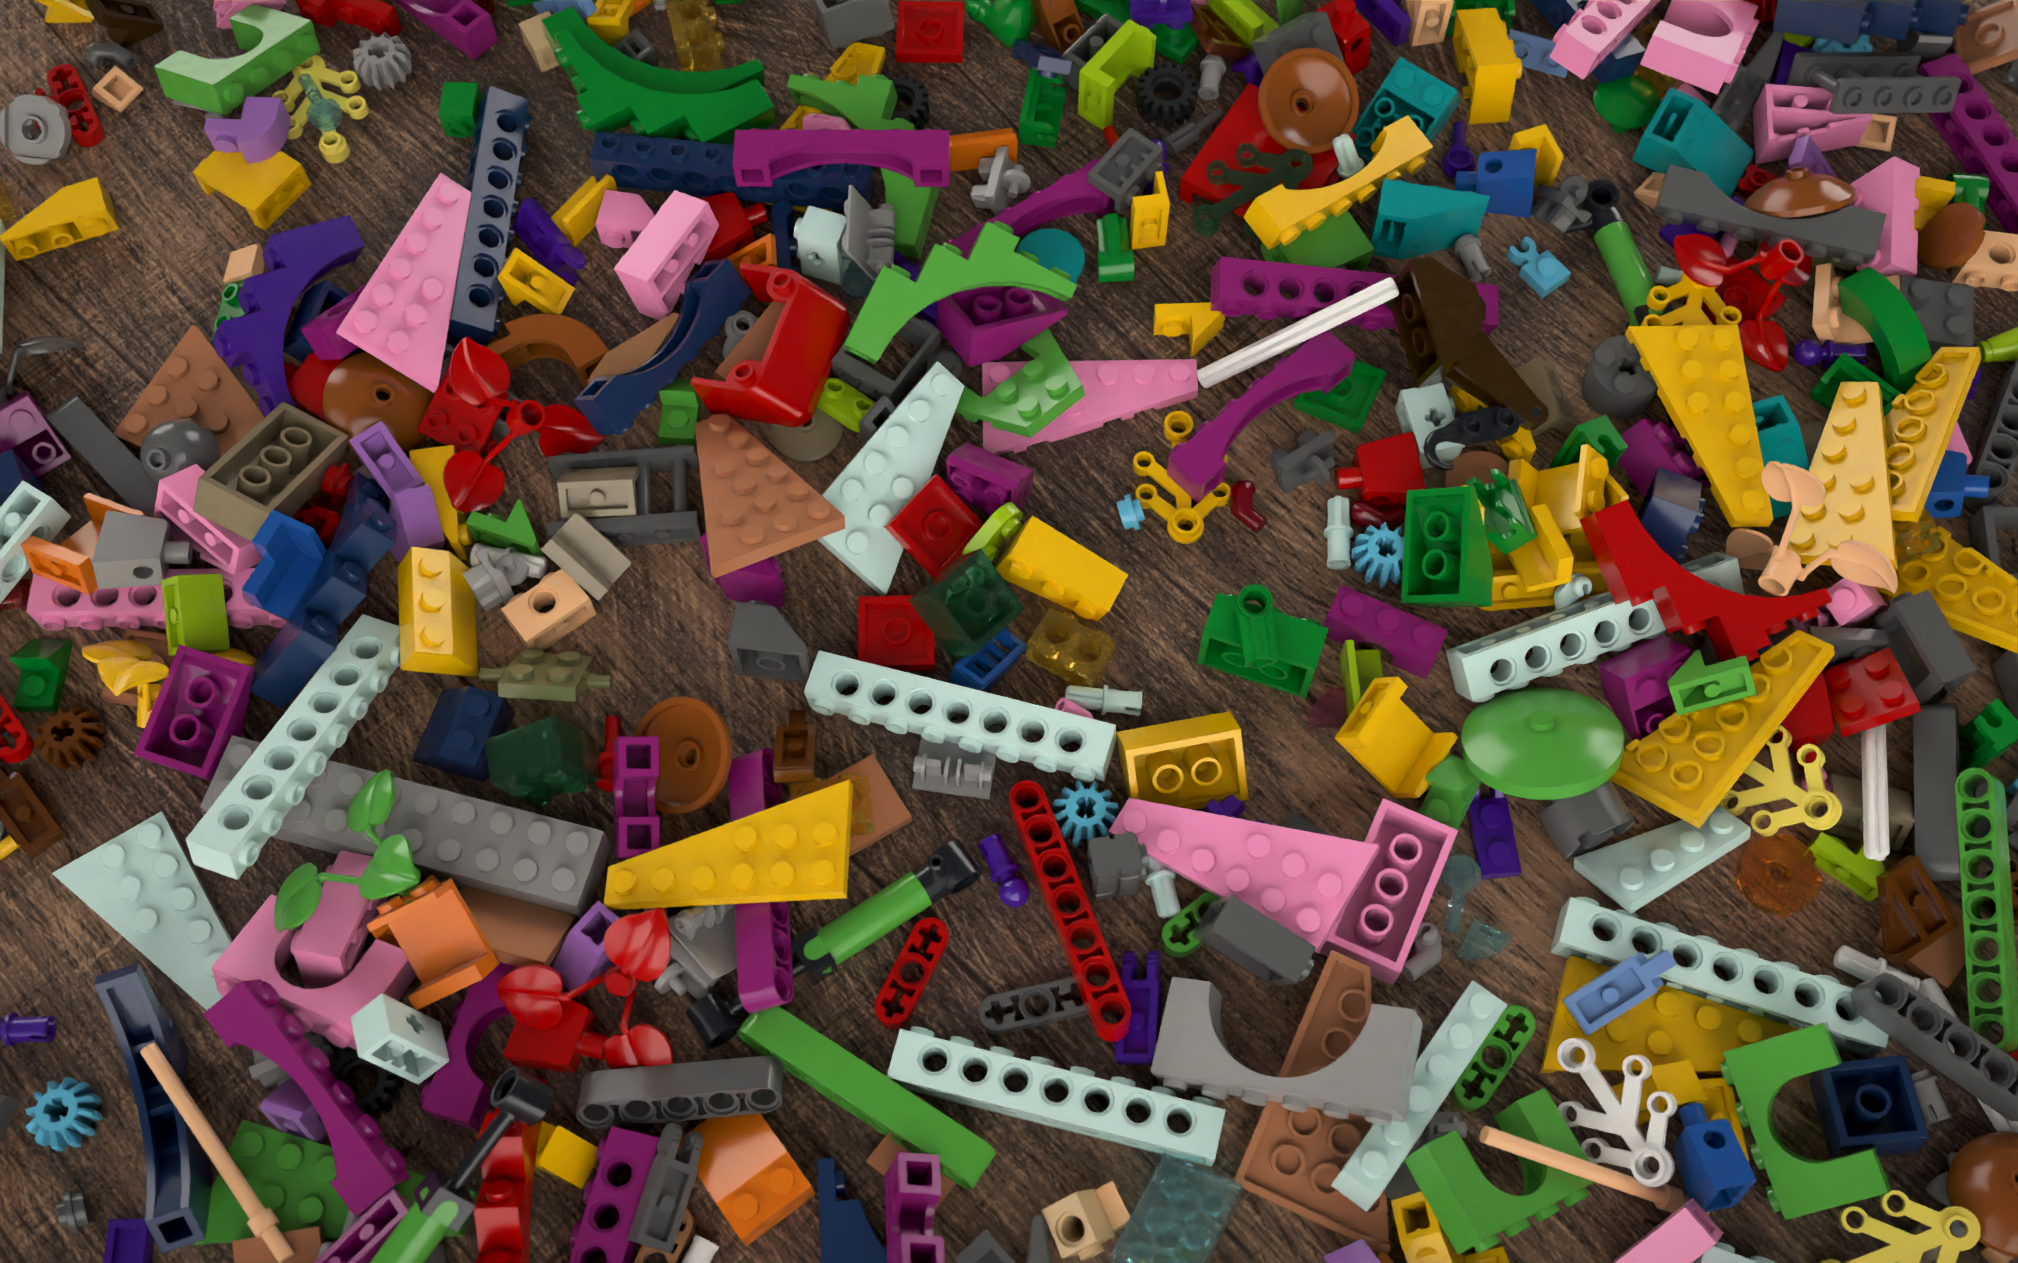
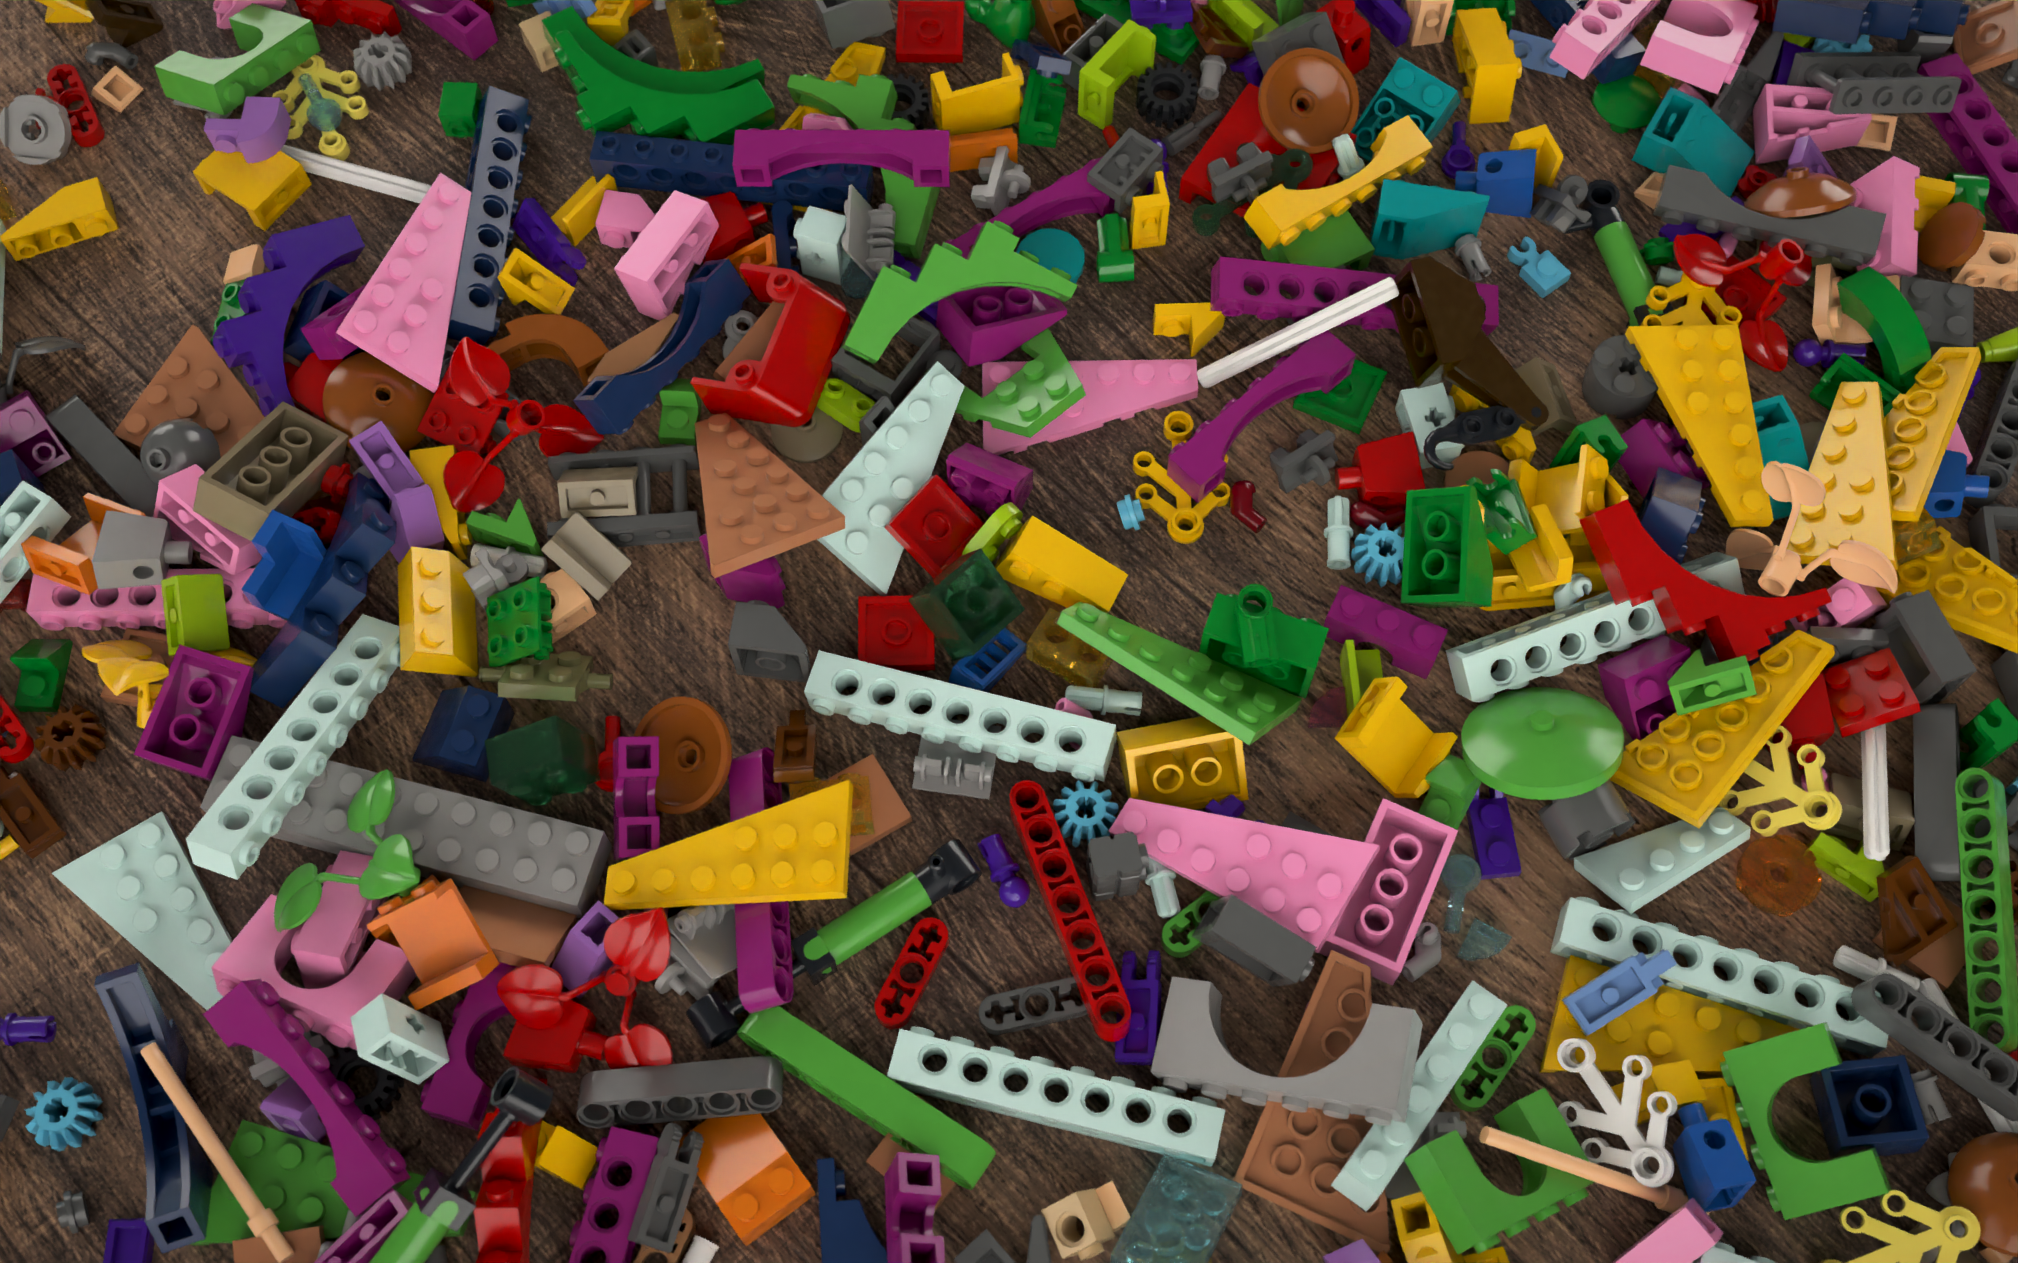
none -> white axle [280,145,431,203]
none -> green hinge [486,576,553,668]
none -> yellow panel [930,52,1024,136]
none -> bright green wing [1056,602,1302,746]
none -> dark grey hips [1208,142,1273,204]
none -> green plate [1639,237,1674,265]

